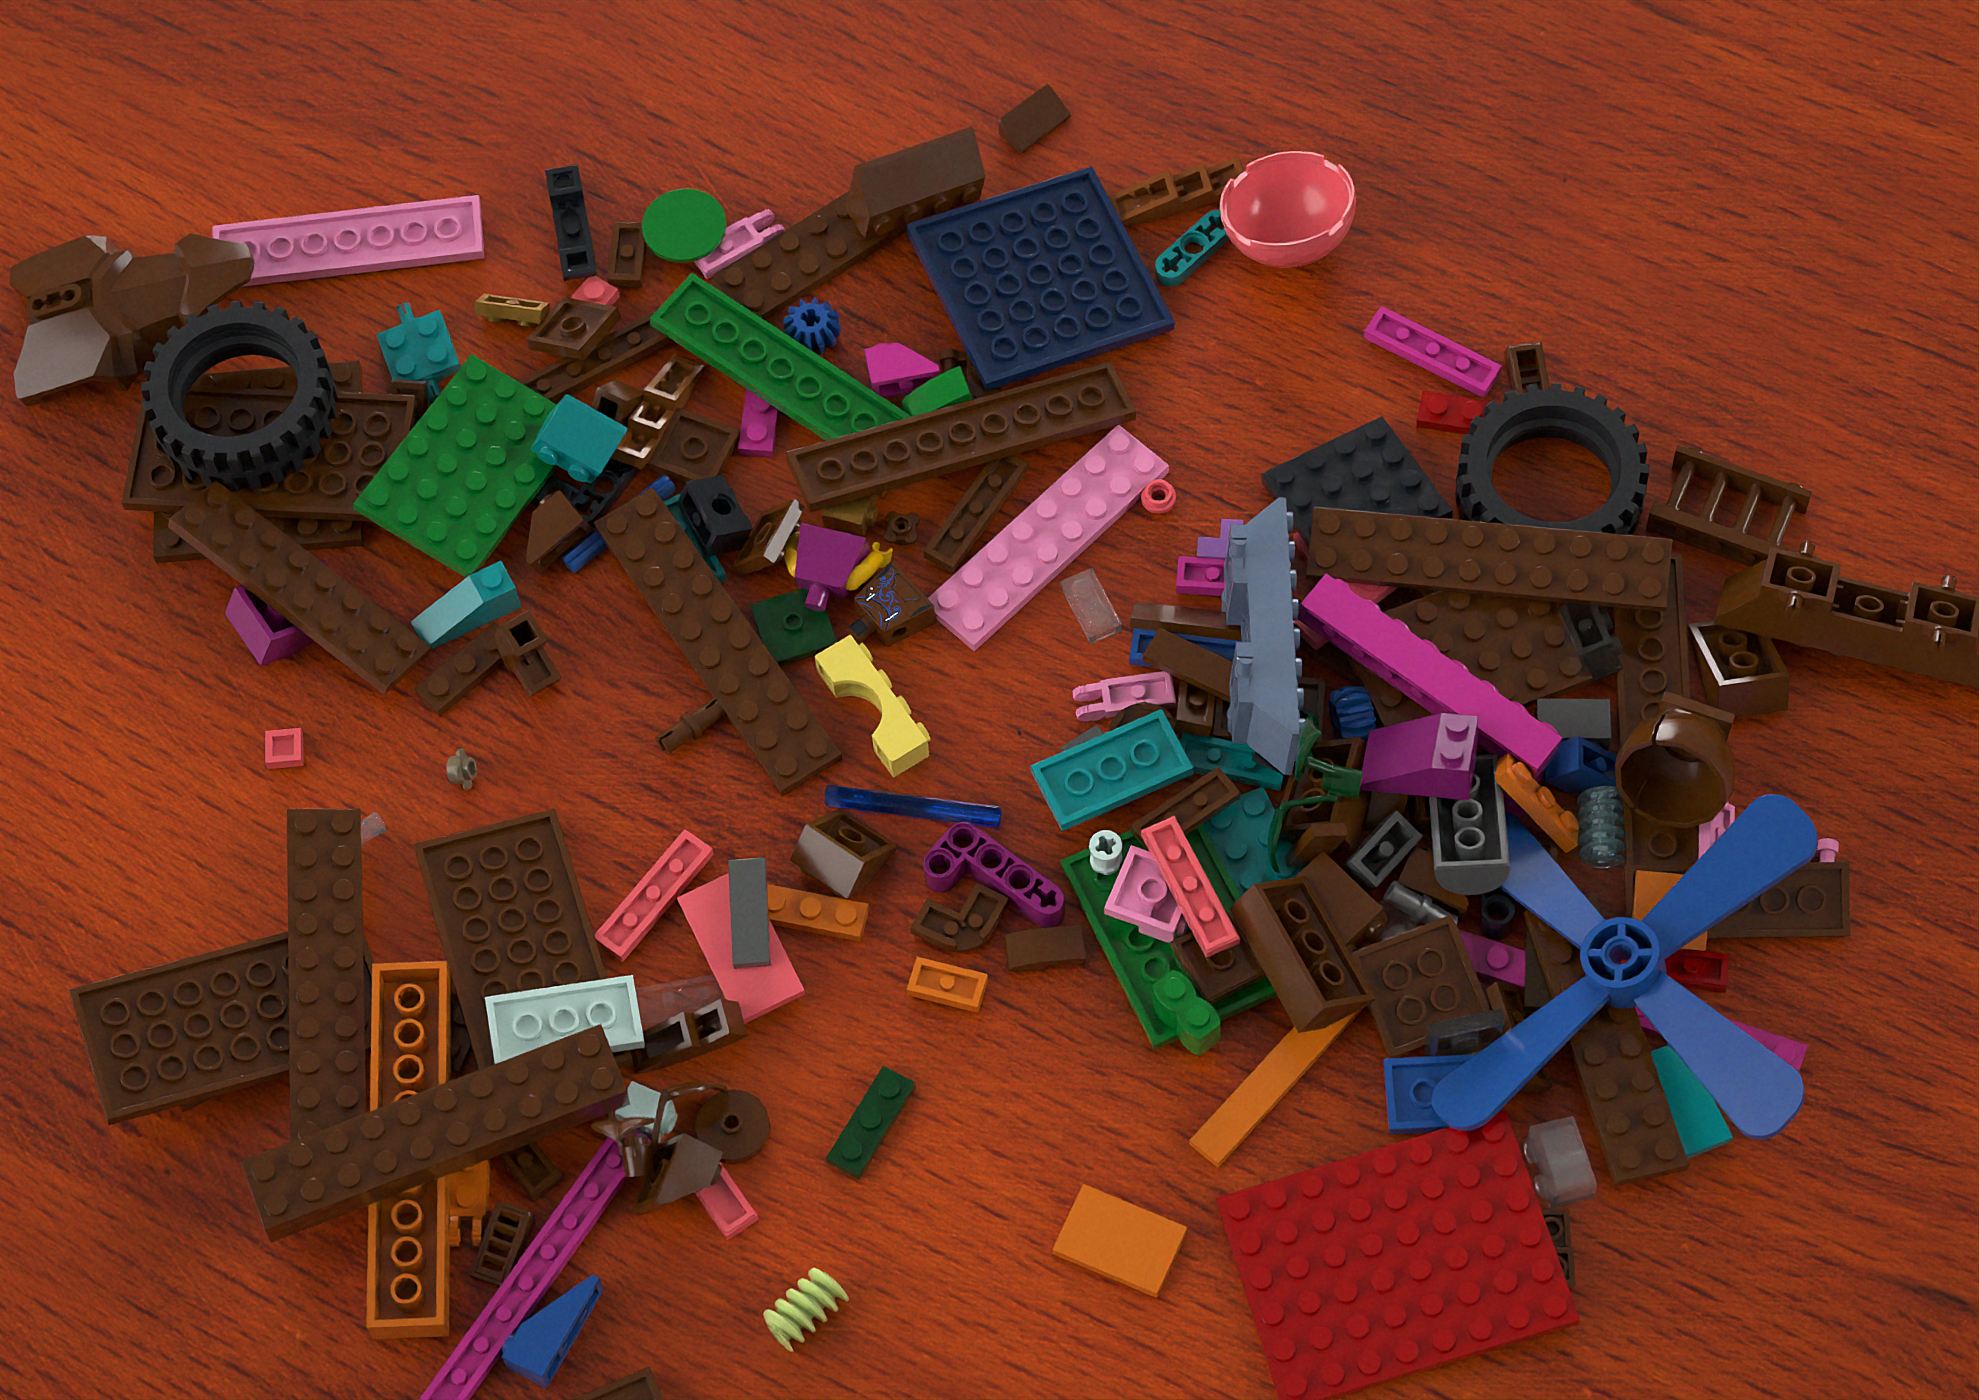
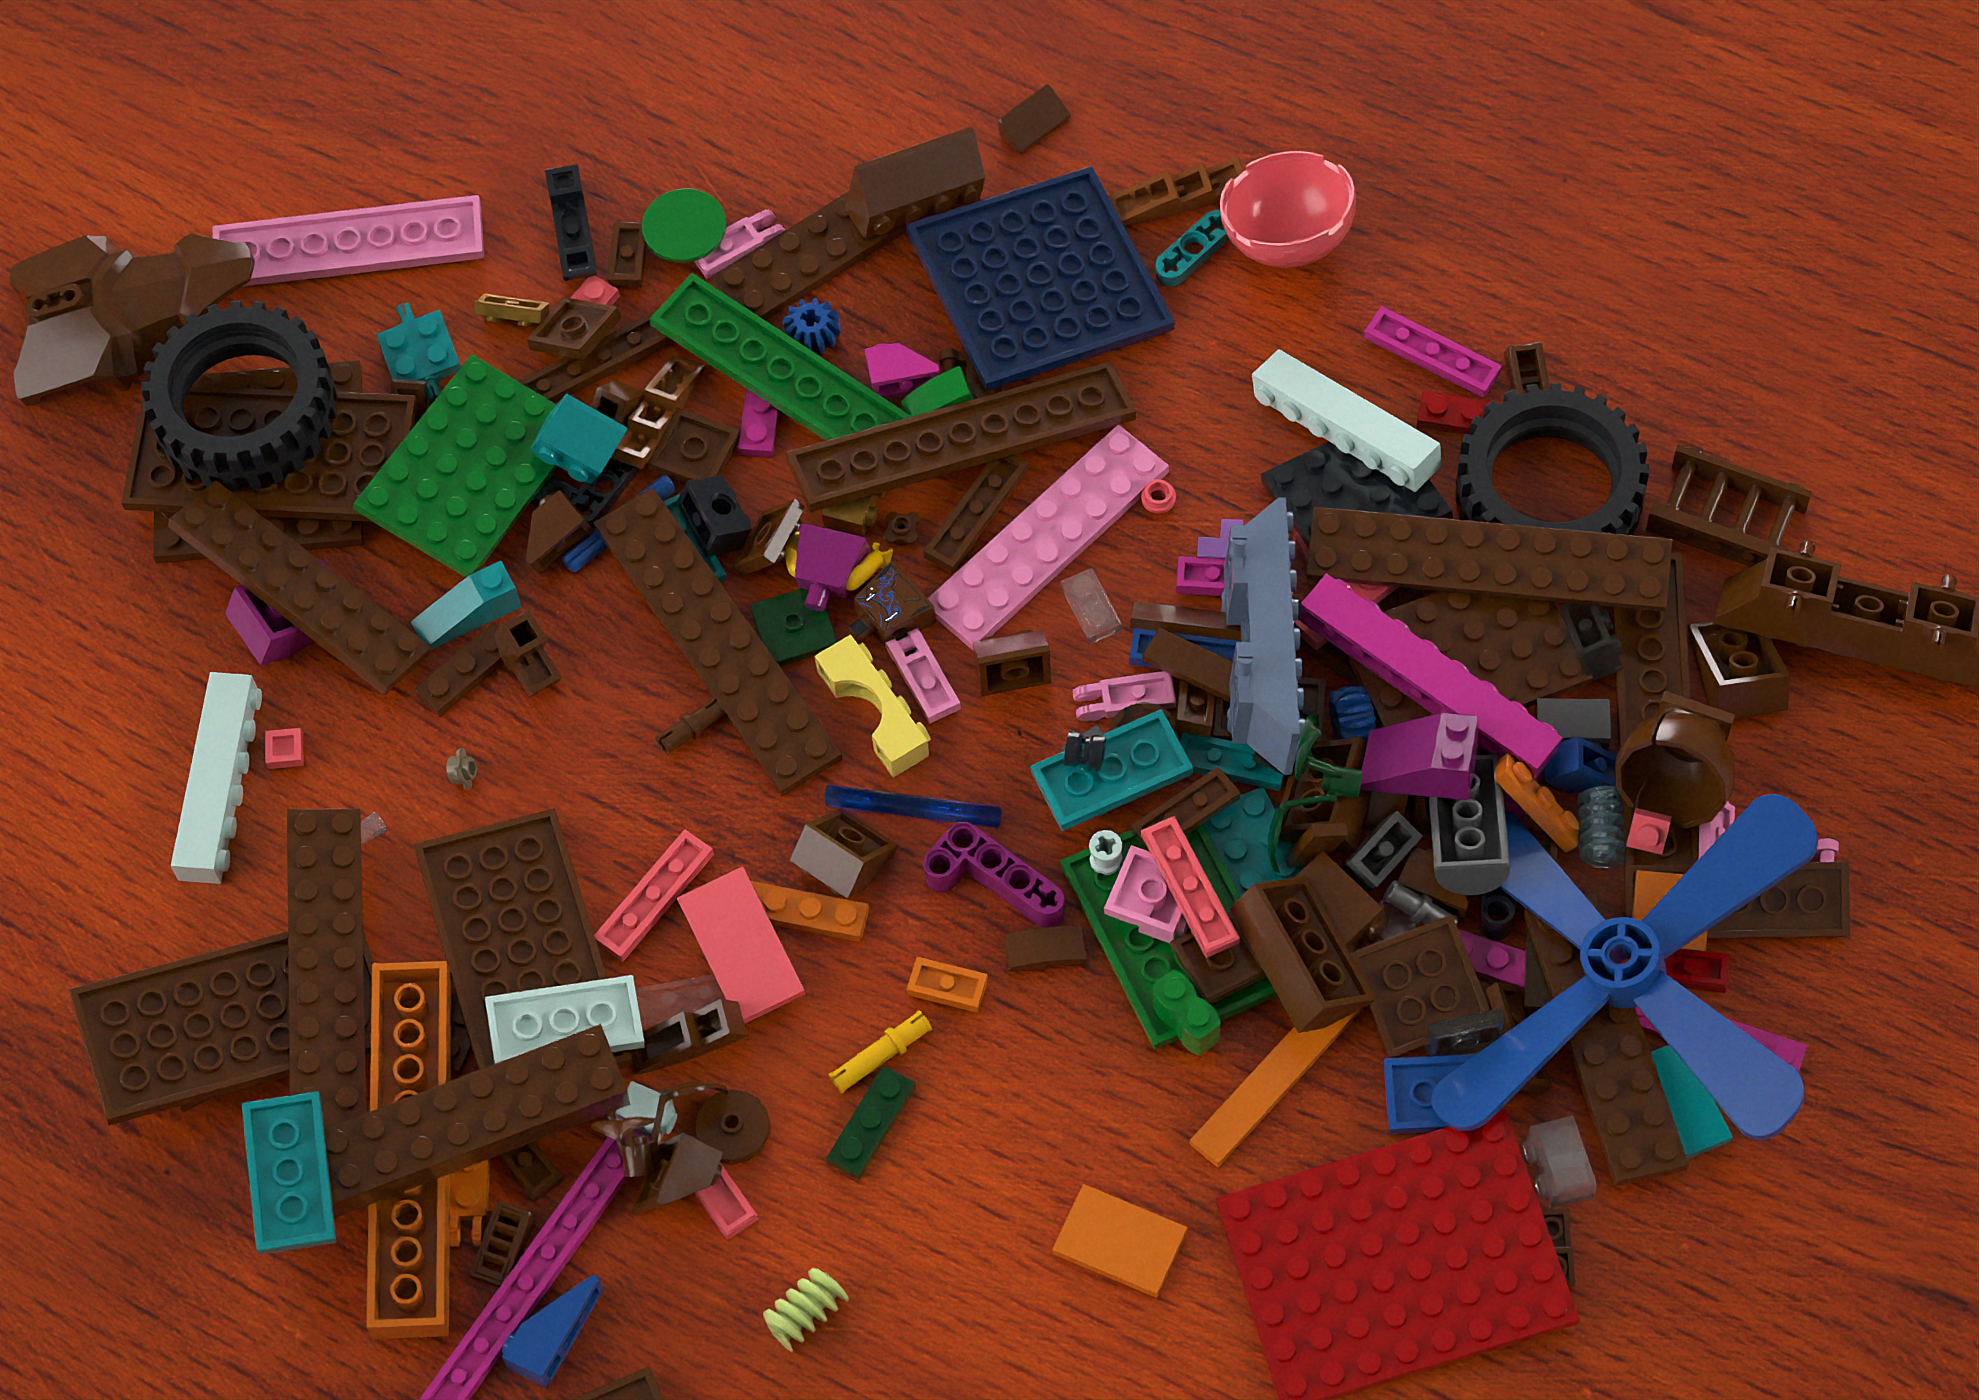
dark grey tile [728,857,771,969] -> none
reddish brown plate [910,883,1009,952] -> none
none -> light aqua brick [171,672,262,884]
none -> teal plate [242,1091,337,1255]
none -> yellow pin [828,1010,932,1094]
none -> bright pink plate [885,628,961,724]
none -> reddish brown slope [973,630,1051,696]
none -> black wheel [1064,730,1106,771]
none -> light aqua brick [1252,349,1442,492]
none -> coral plate [1626,808,1672,855]

